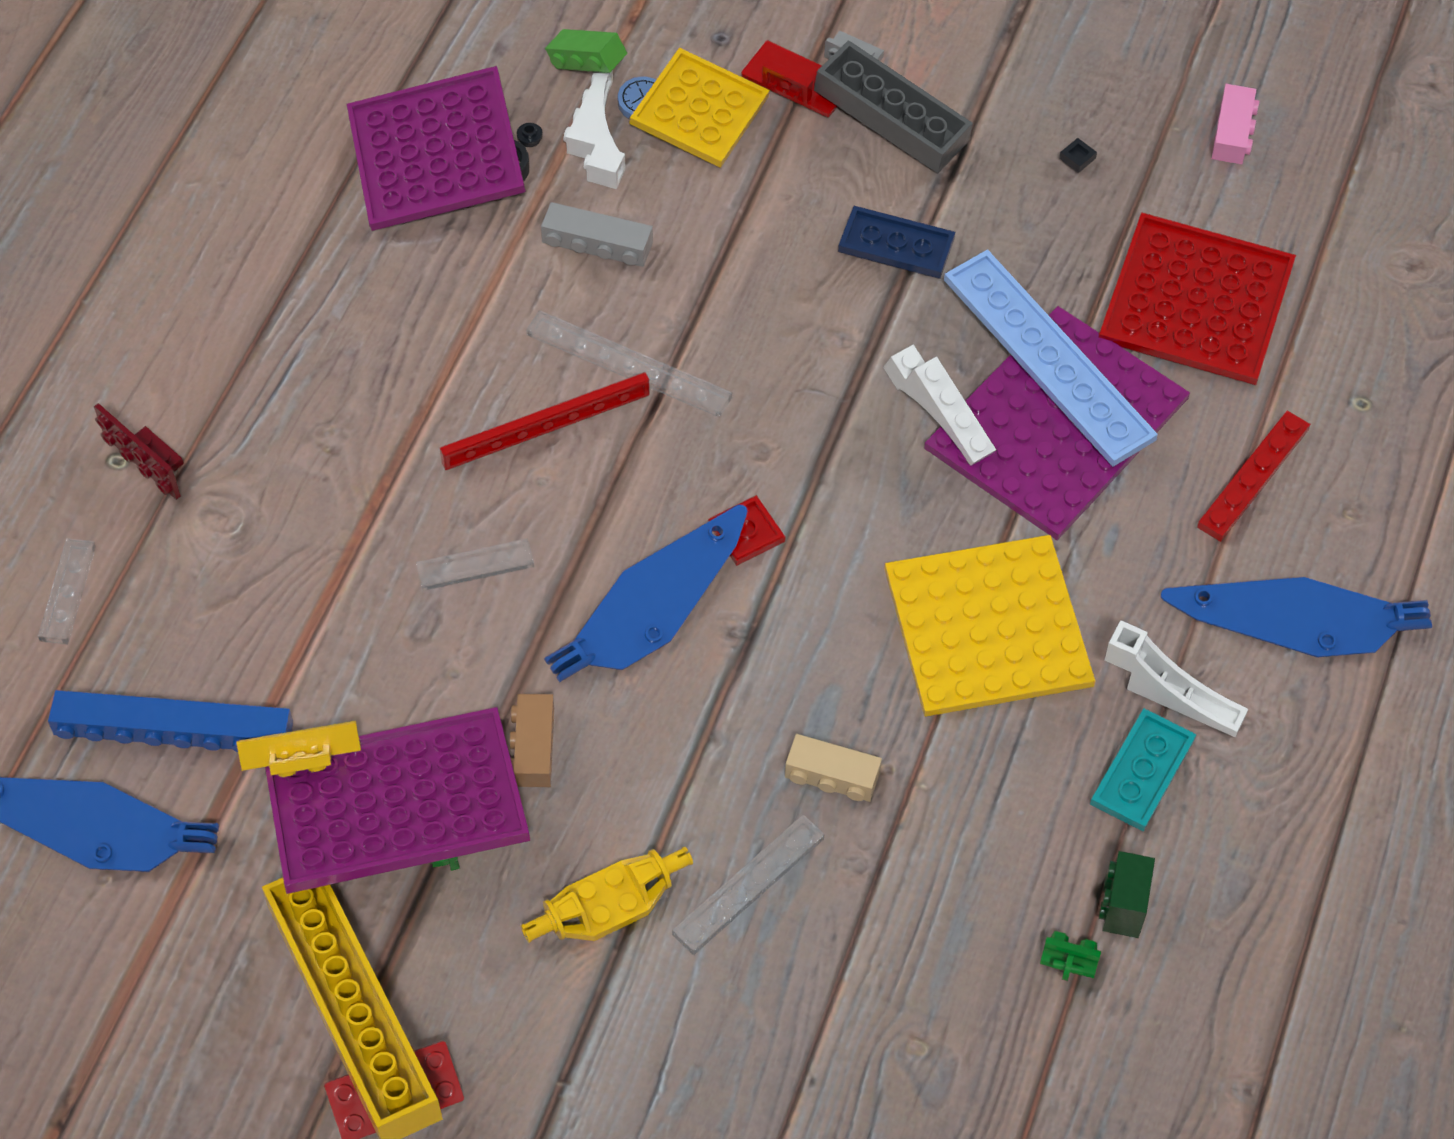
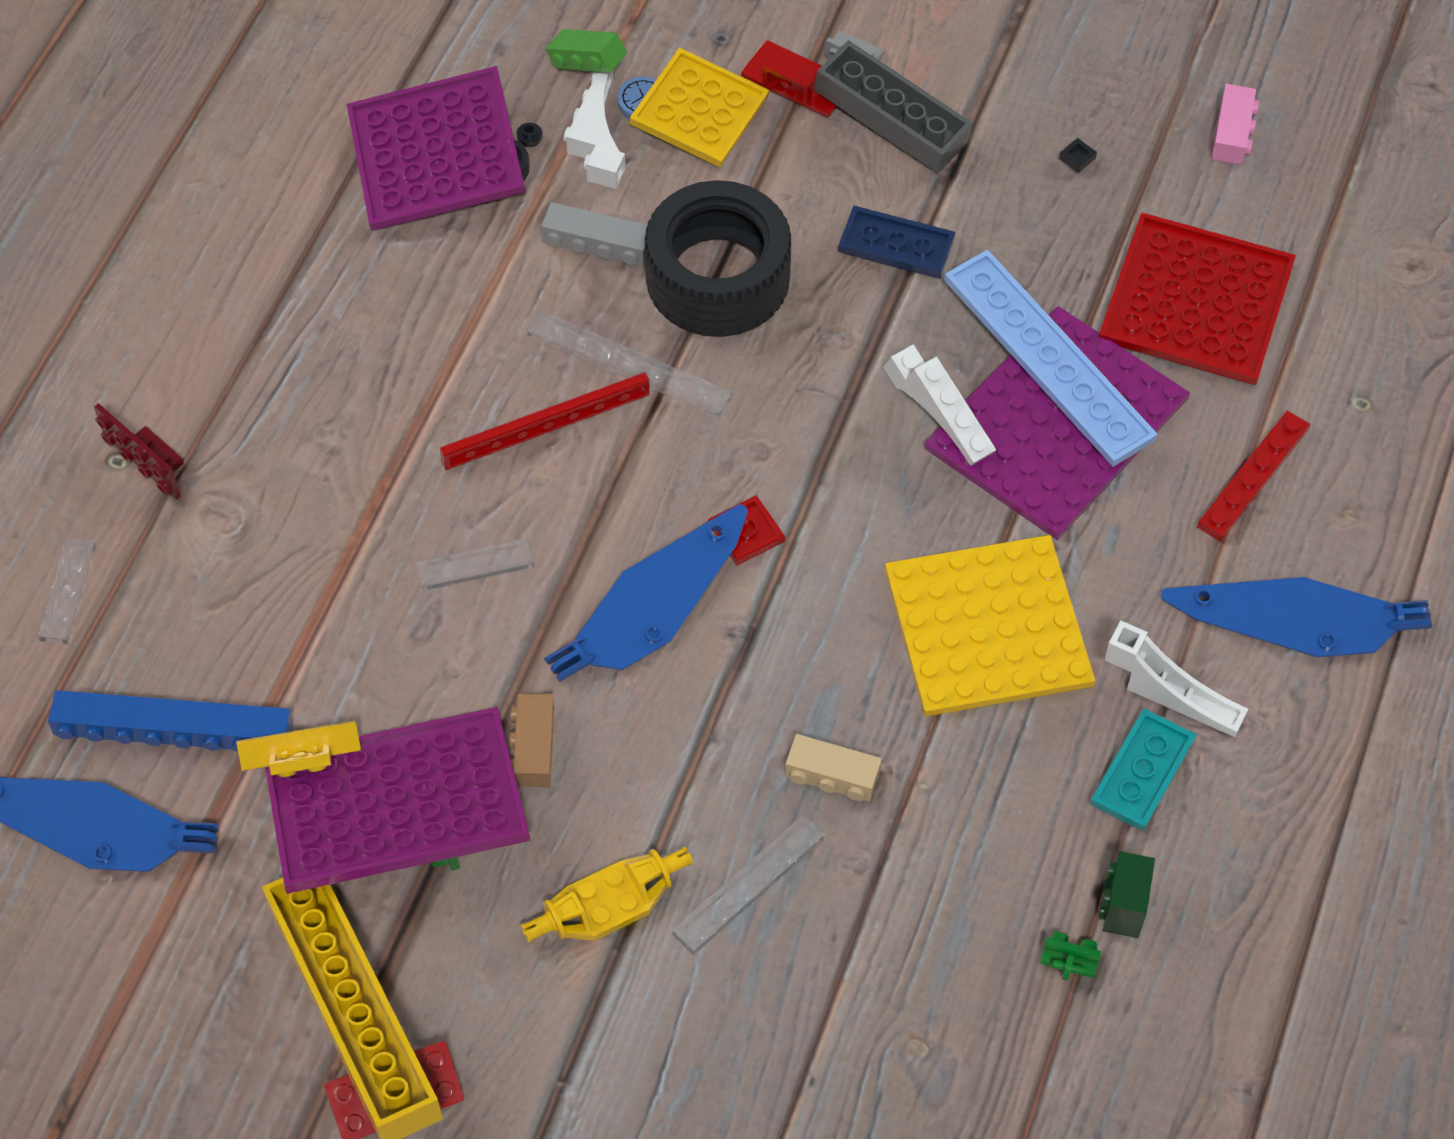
none -> black tyre [645,180,791,337]

